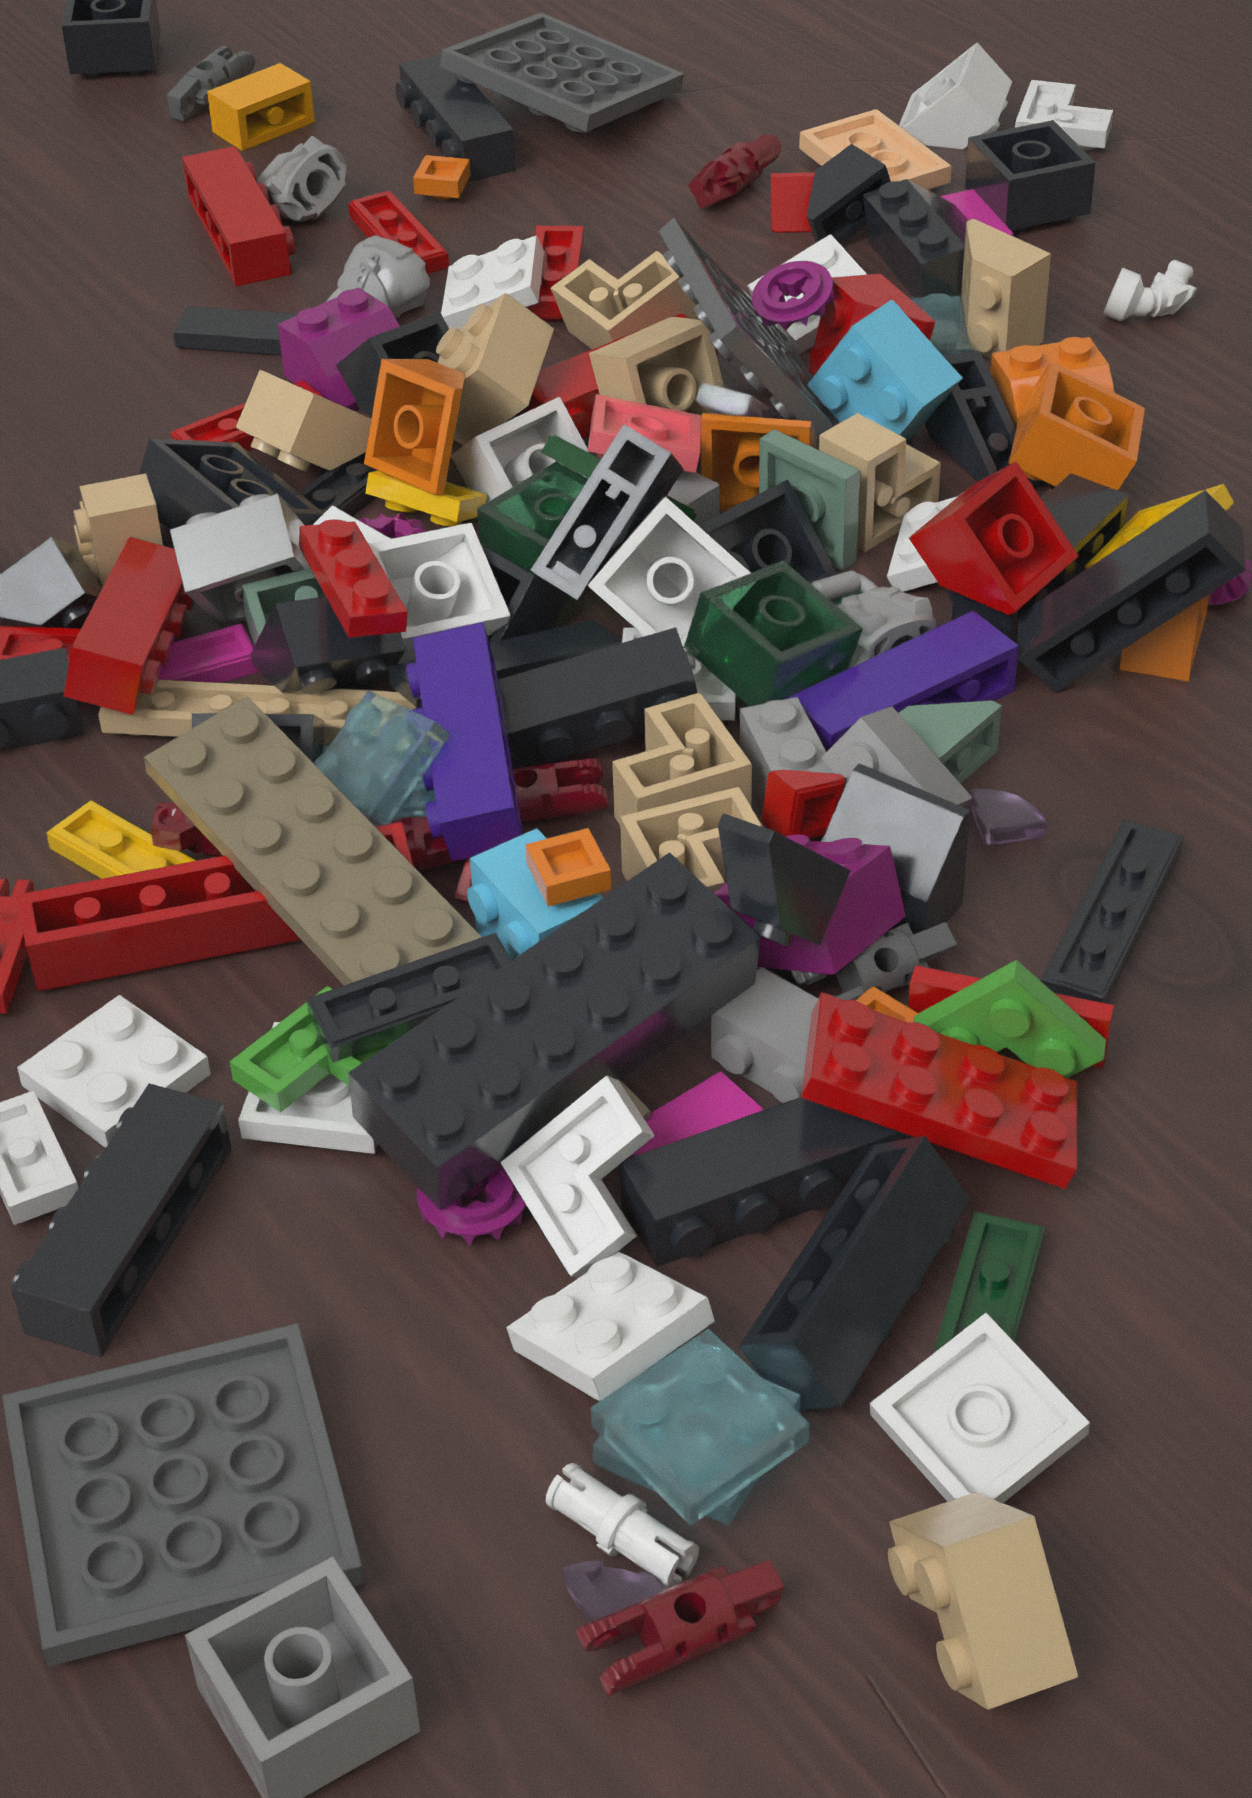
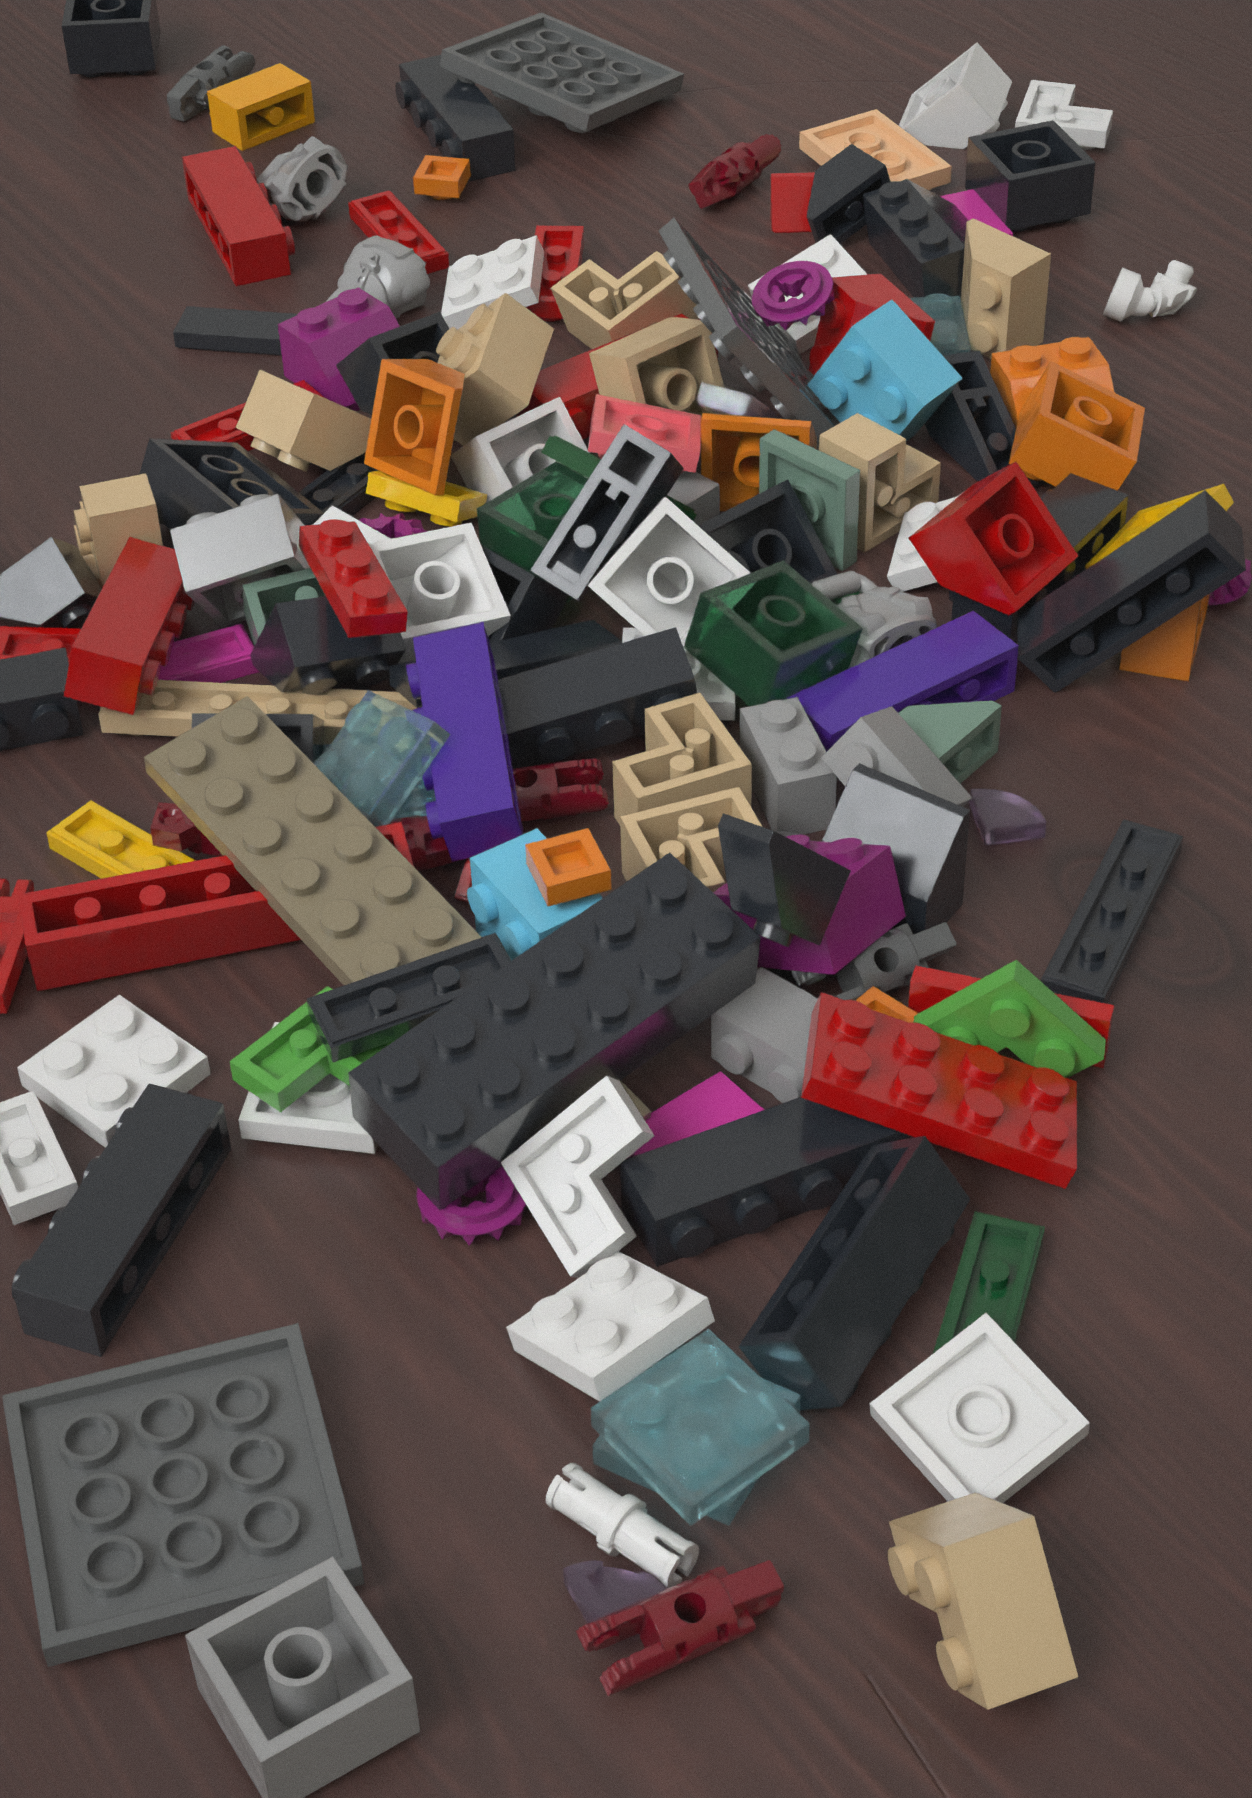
red slope [762,769,846,839] -> none

